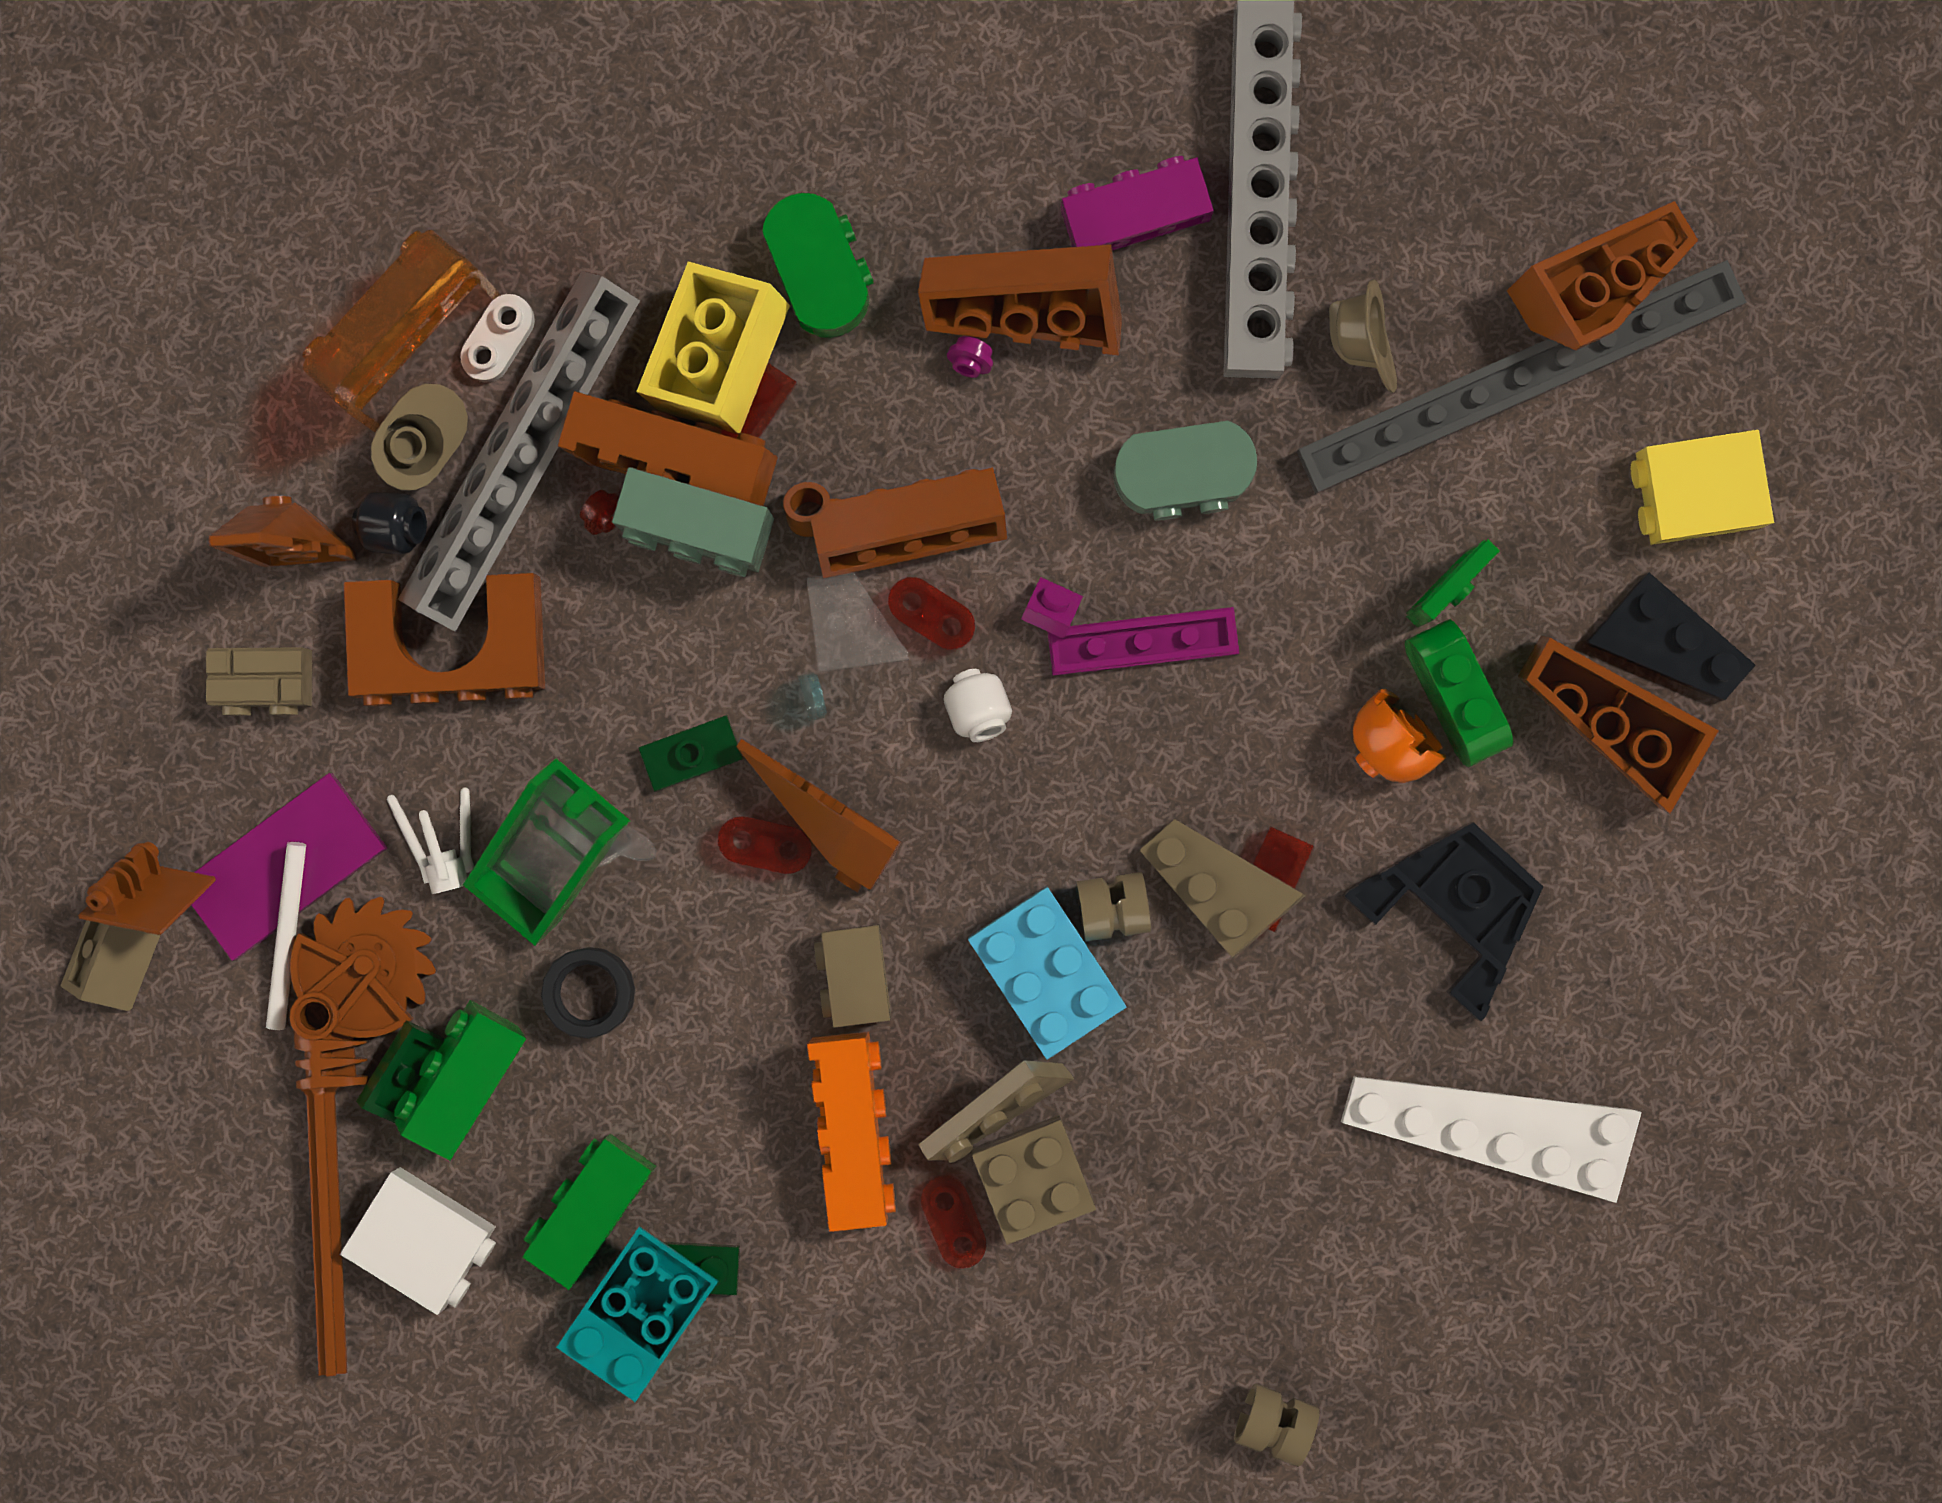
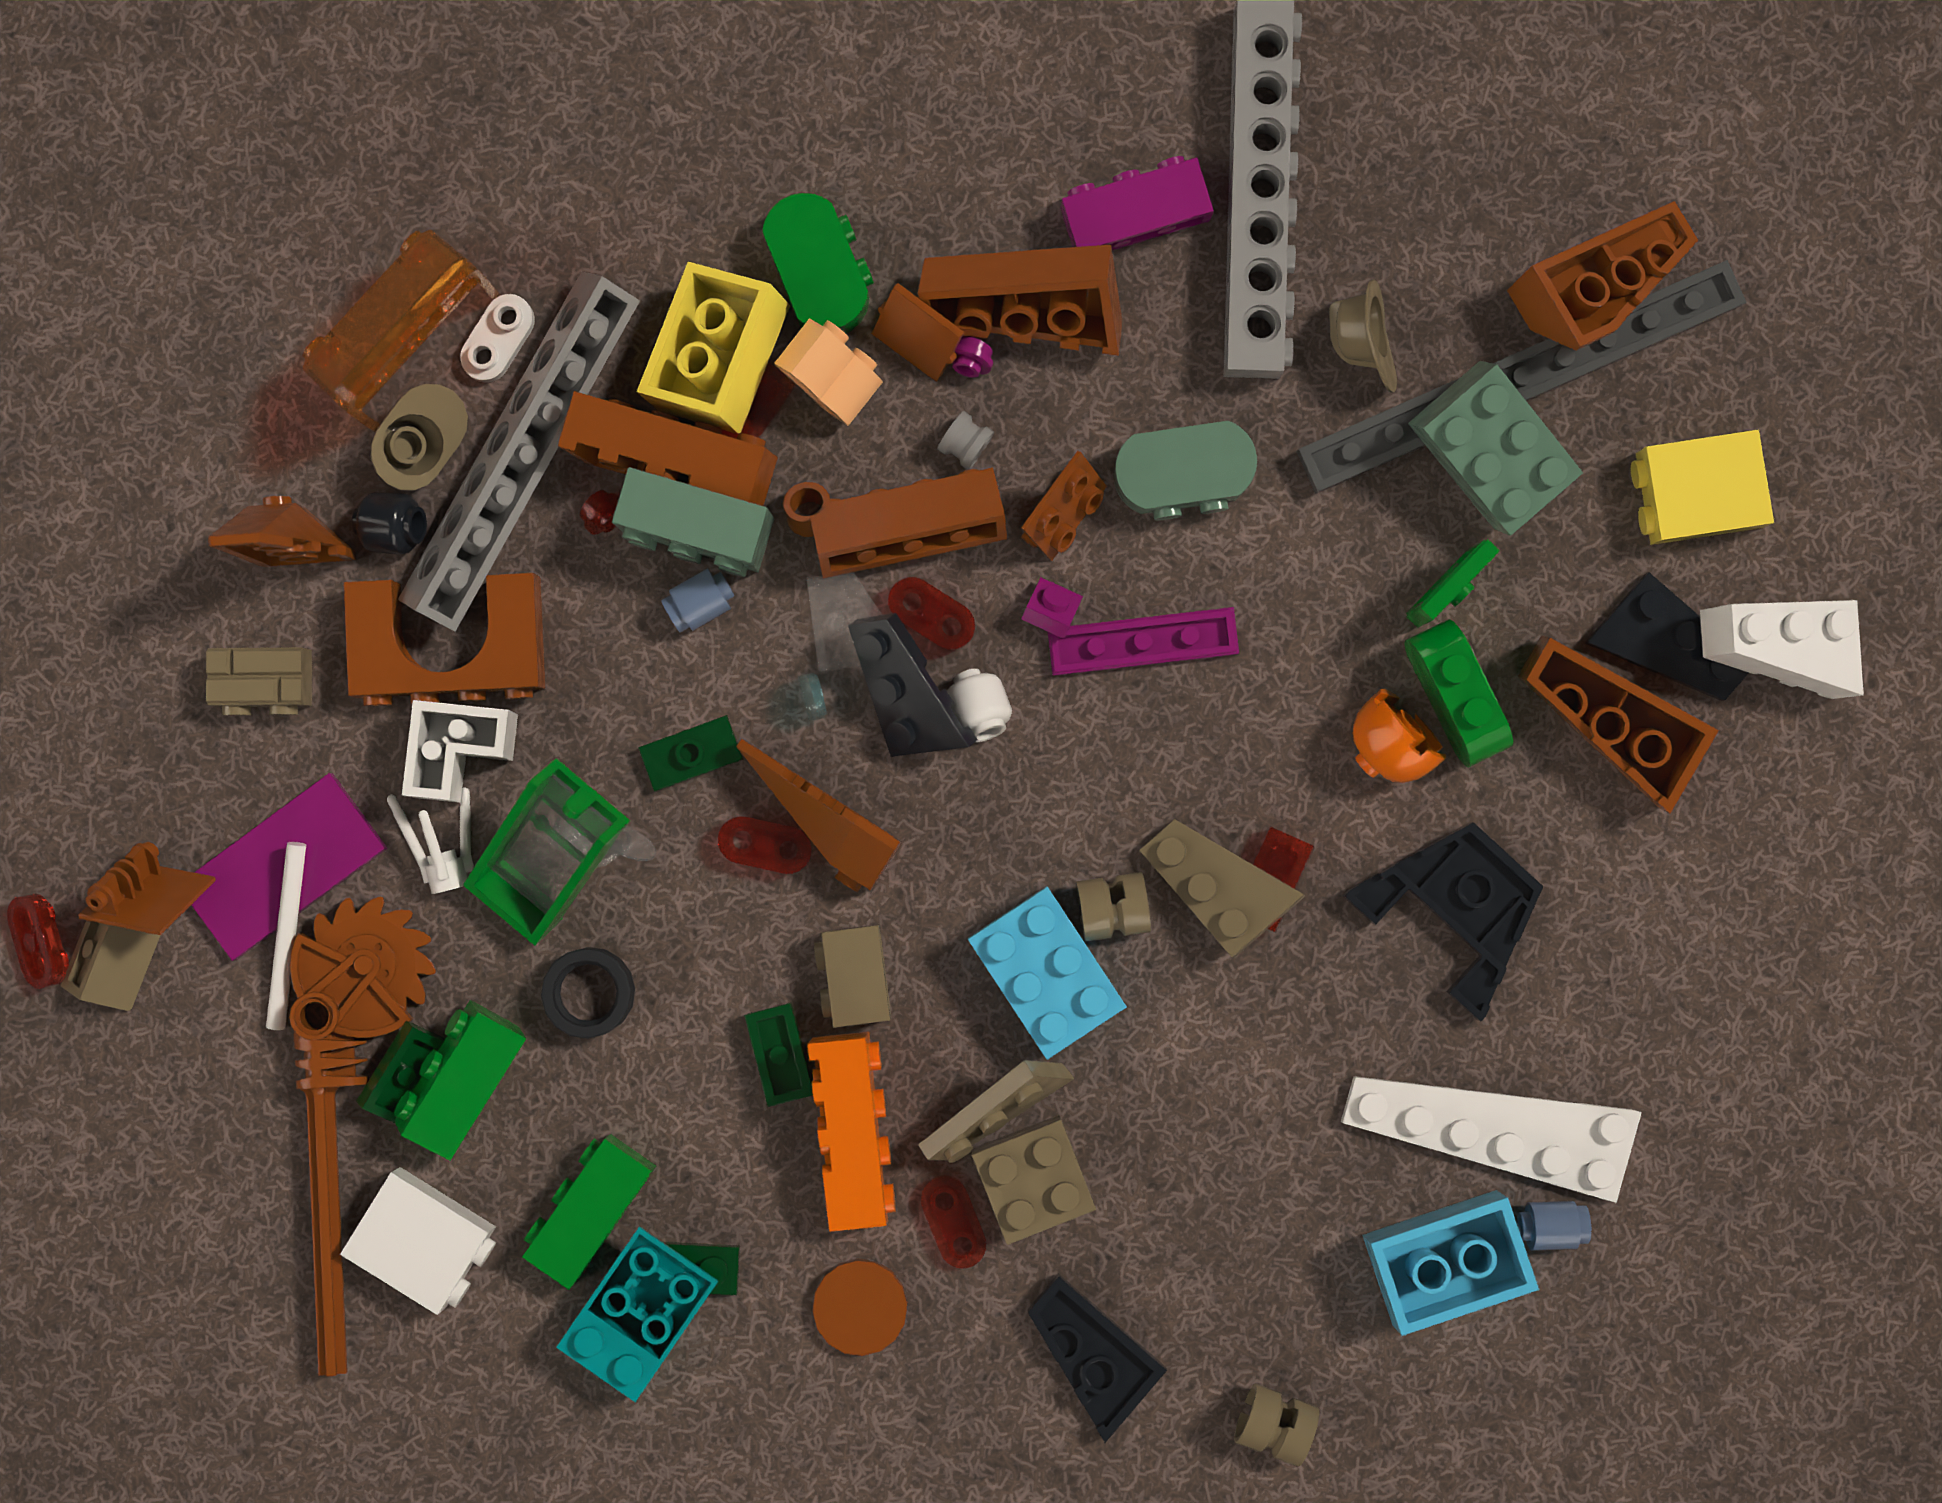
none -> clear red plate [7,893,69,989]
none -> white brick [402,700,518,803]
none -> sand blue brick [661,568,735,633]
none -> dark green plate [744,1002,813,1107]
none -> light nougat brick [774,319,883,426]
none -> dark orange tile [813,1258,908,1356]
none -> black wing [848,613,978,757]
none -> dark orange piece [871,283,965,382]
none -> light grey wheel [937,411,995,470]
none -> dark orange hinge [1021,451,1107,561]
none -> black wing [1027,1273,1167,1443]
none -> medium azure brick [1362,1190,1539,1336]
none -> sand green brick [1408,361,1583,536]
none -> sand blue brick [1517,1201,1591,1251]
none -> white wedge [1700,600,1864,699]

